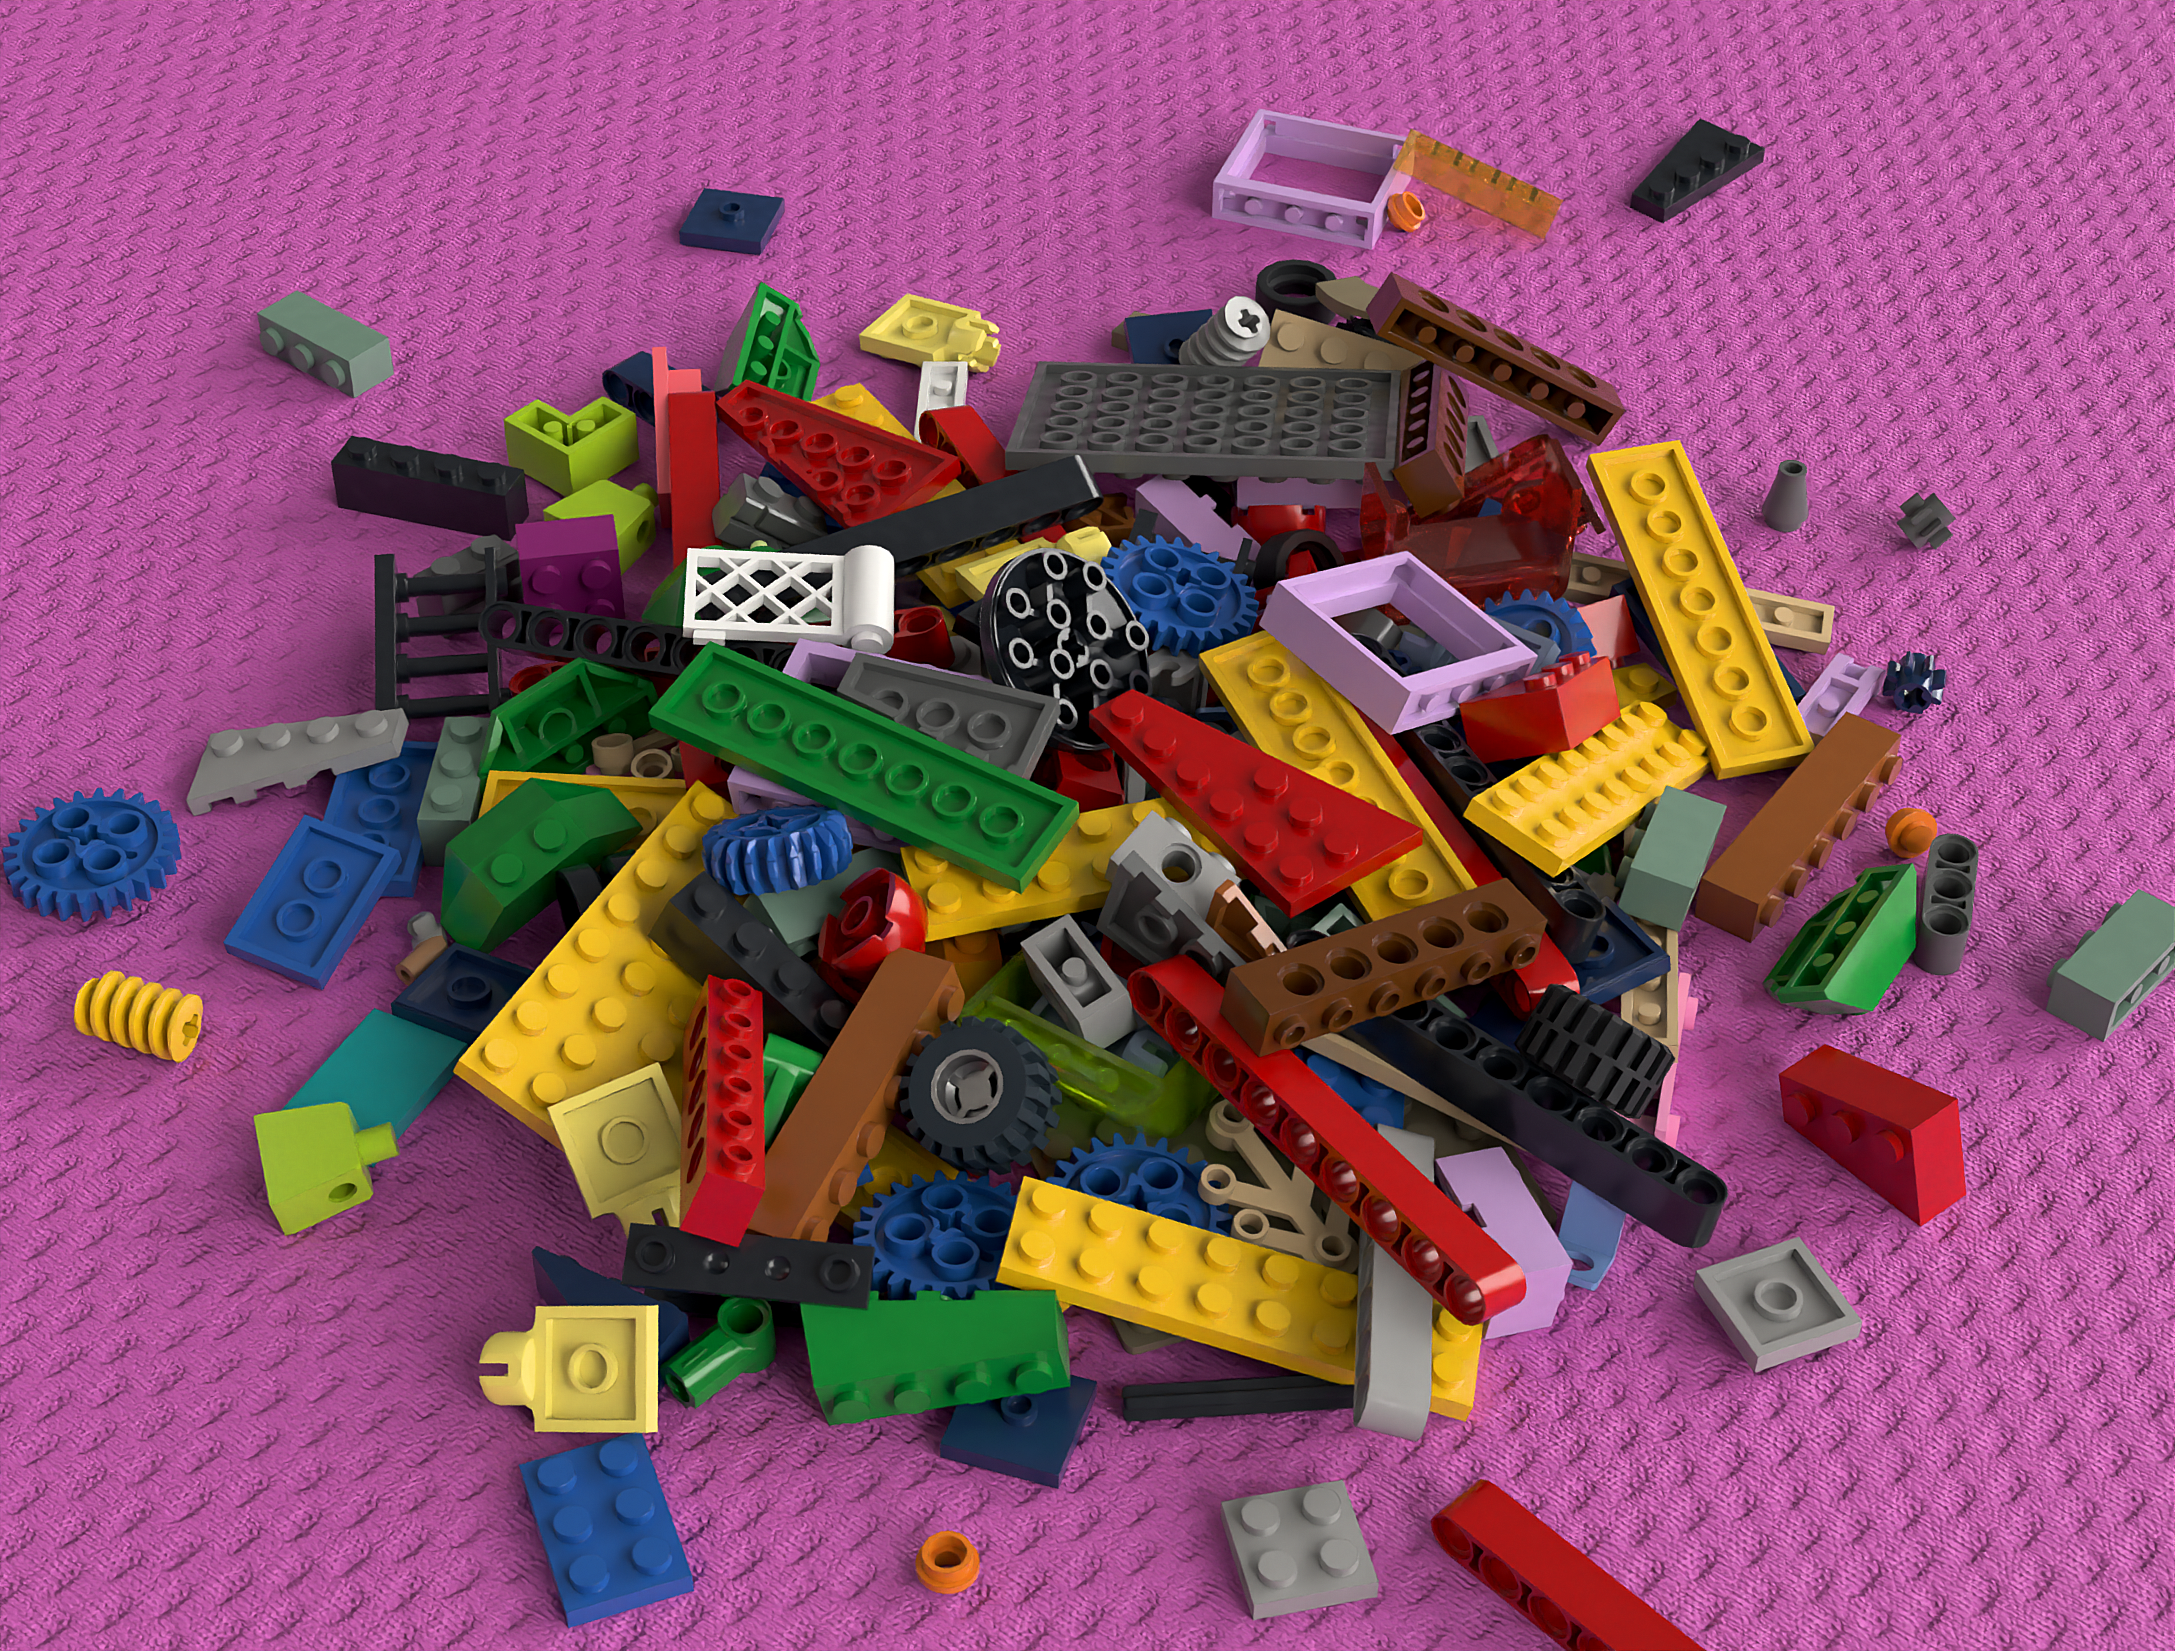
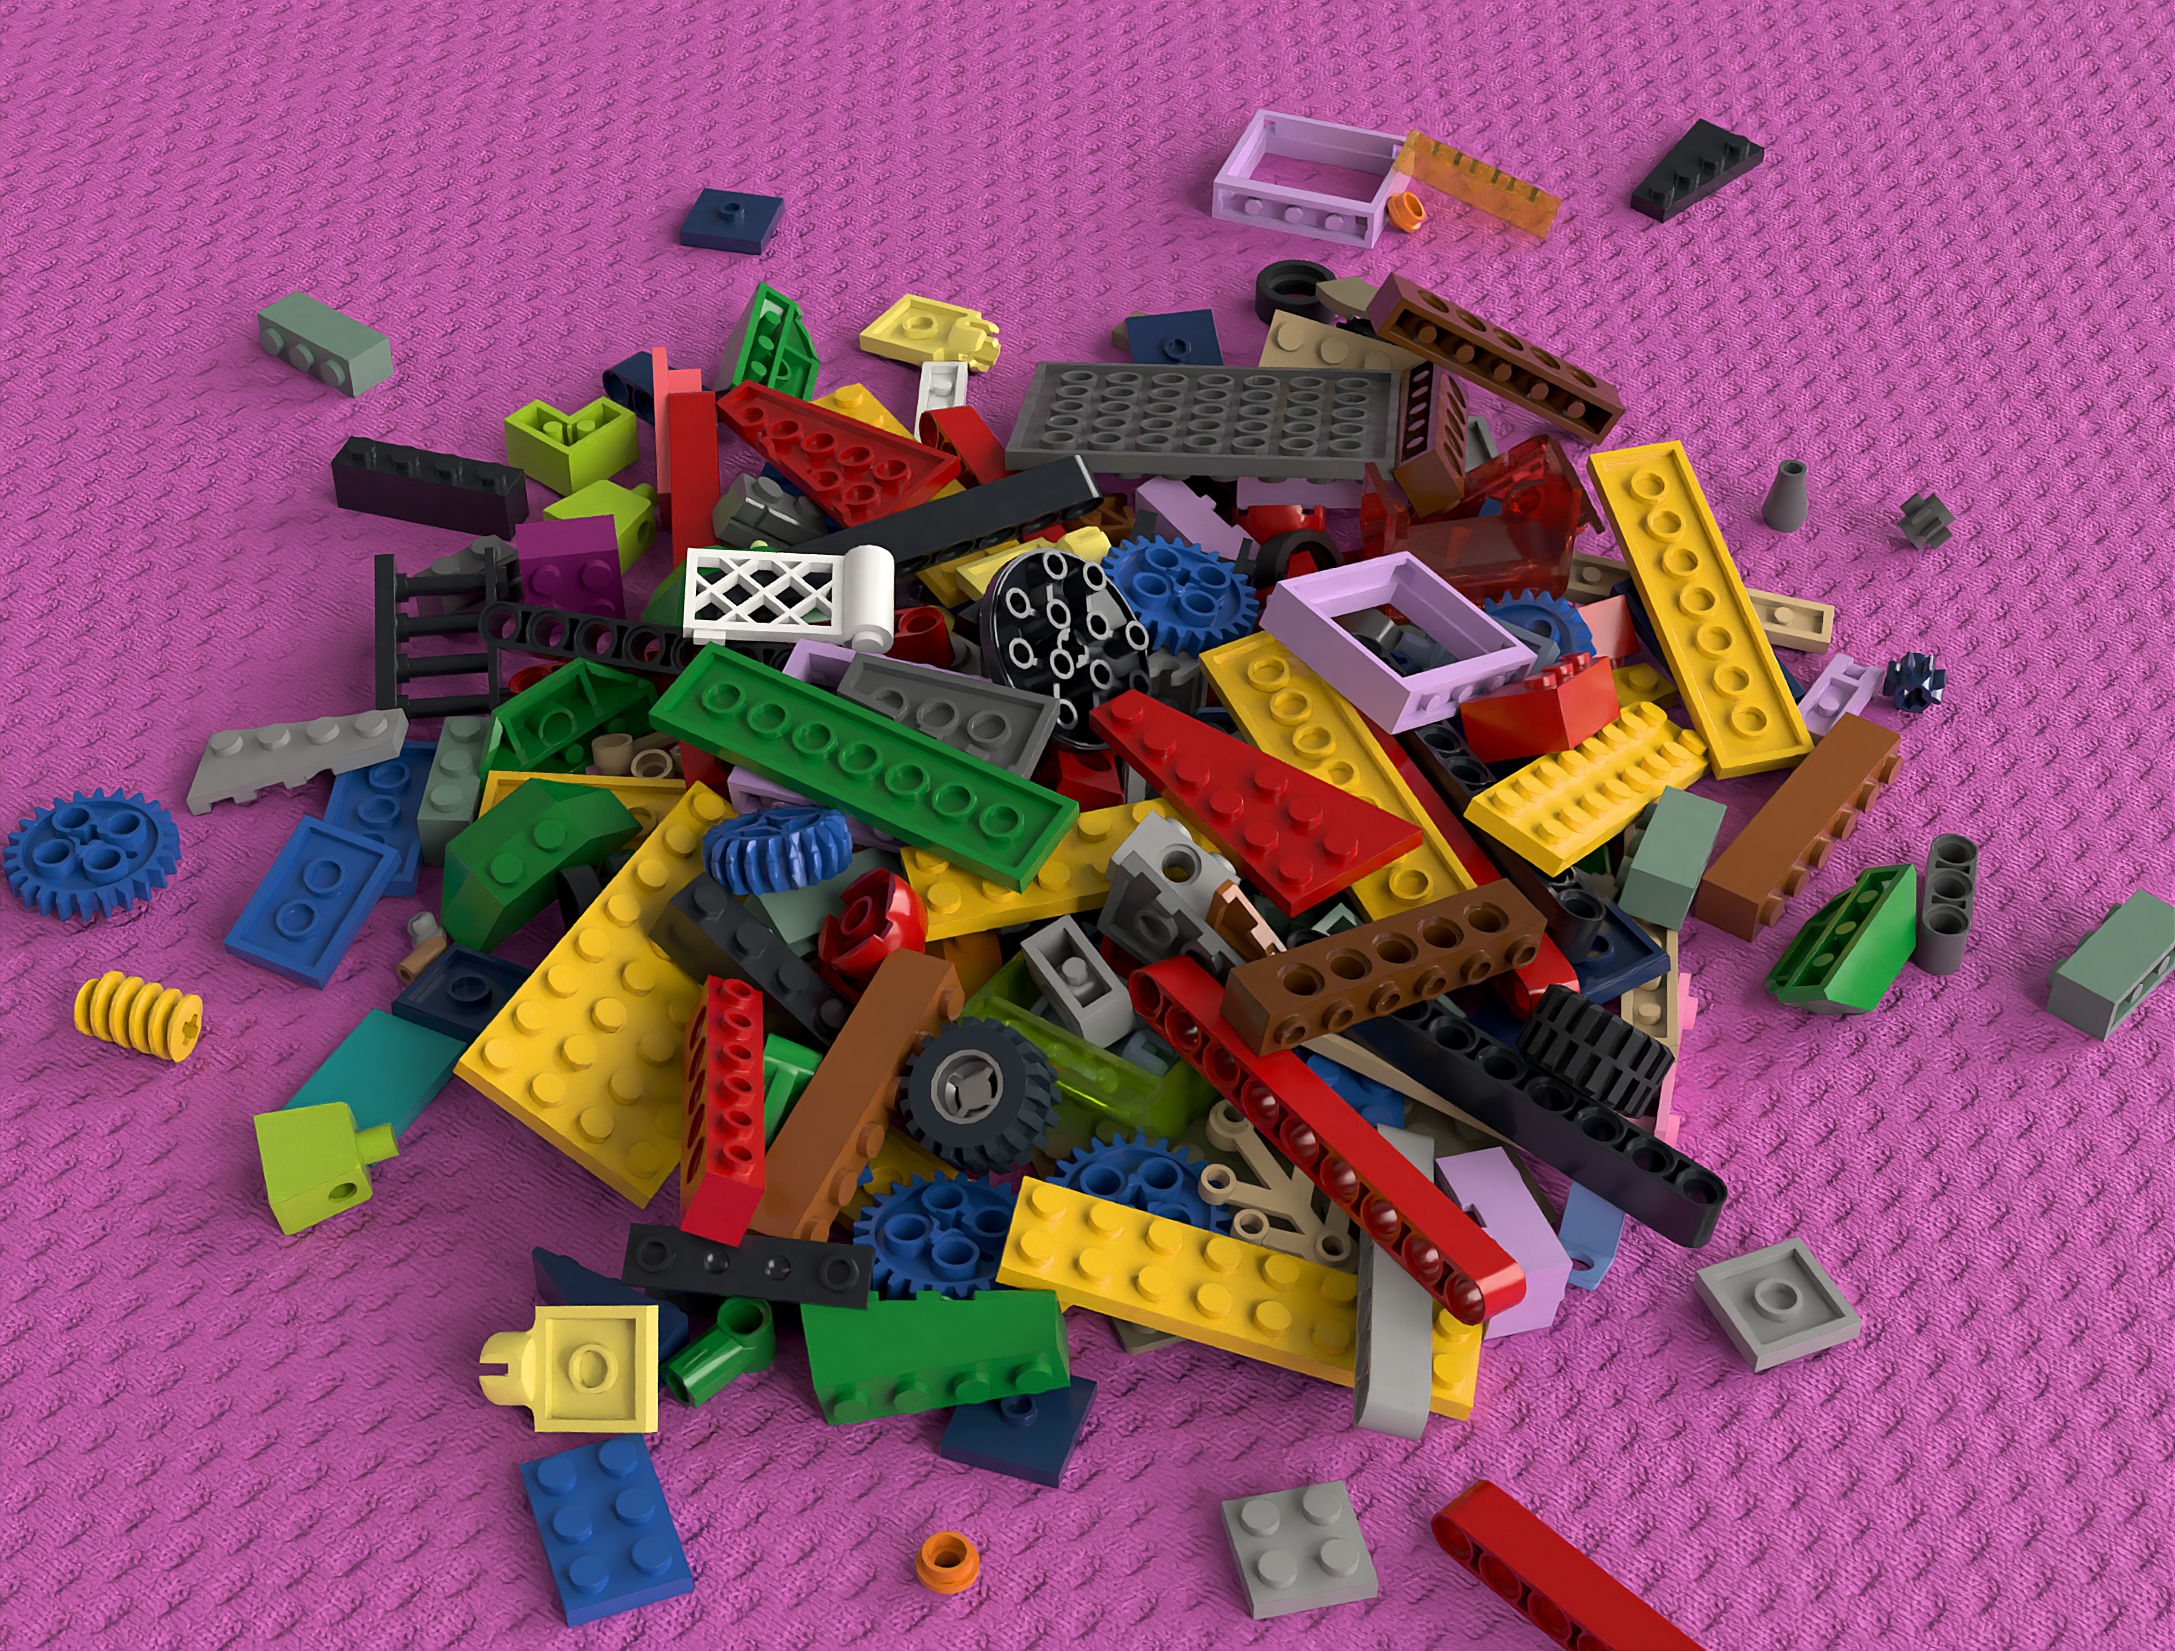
light yellow plate [547,1062,682,1240] -> none
black axle [1121,1374,1354,1422] -> none
light grey piece [1179,296,1271,366] -> none
red wedge [1779,1044,1966,1227] -> none
orange plate [1885,807,1937,859] -> none

